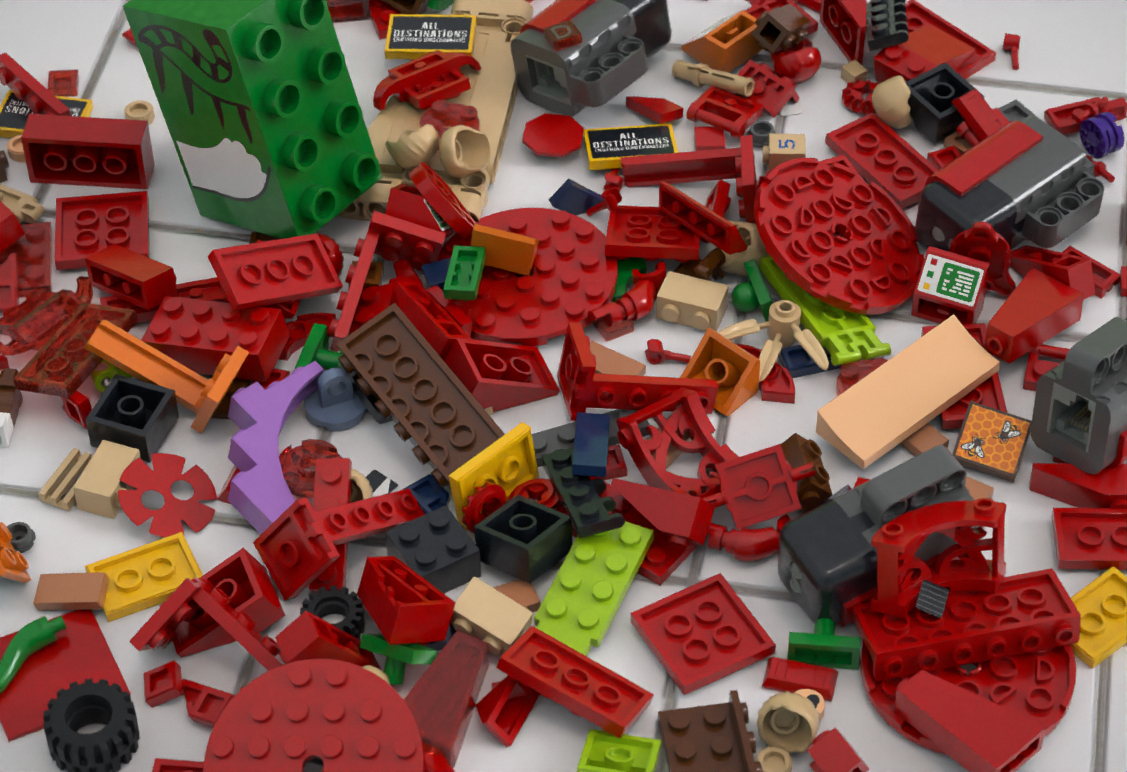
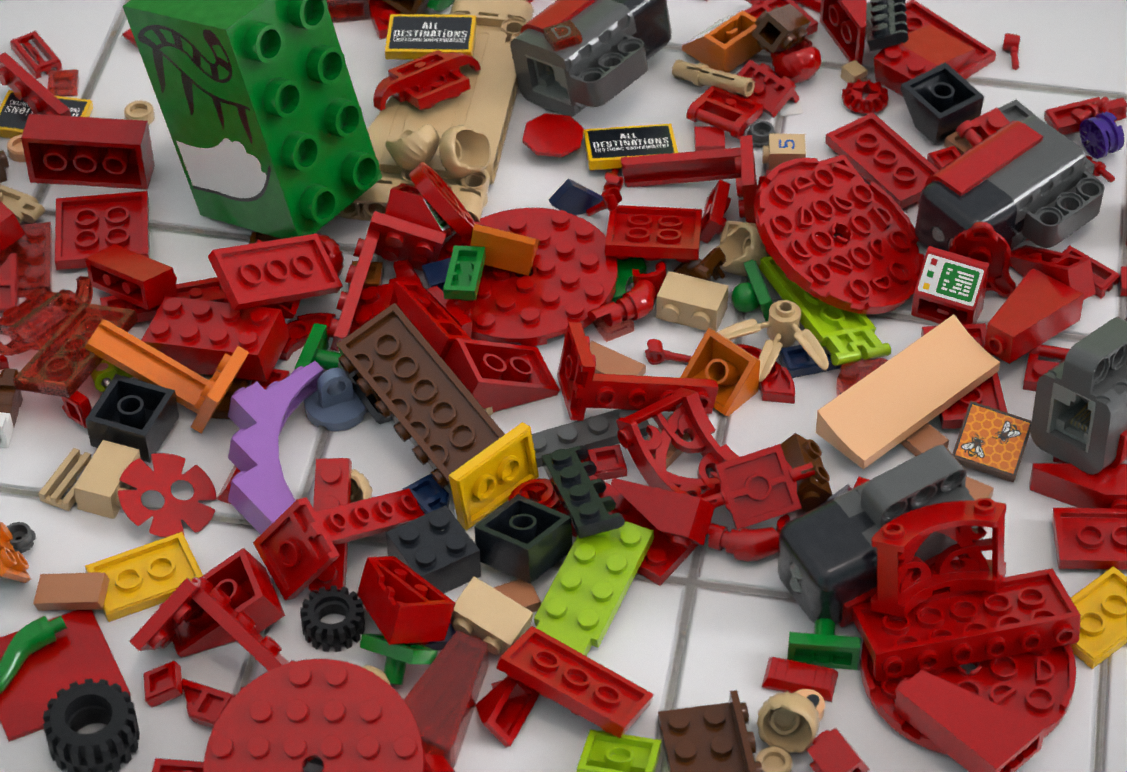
red slope [275,611,382,670] -> none
clear red plate [279,439,342,498] -> none
black sticker [366,470,398,497] -> none
clear red plate [420,100,480,150] -> none
red gear [461,481,506,534] -> none
dark blue tile [572,412,610,477] -> none
red tile [626,96,683,124] -> none
red plate [630,573,776,695] -> none
red slope [659,181,747,255] -> none
tan hair [872,75,912,128] -> none
black sticker [916,580,949,618] -> none
red tile [952,88,1004,141] -> none
none -> red tile [10,31,62,79]

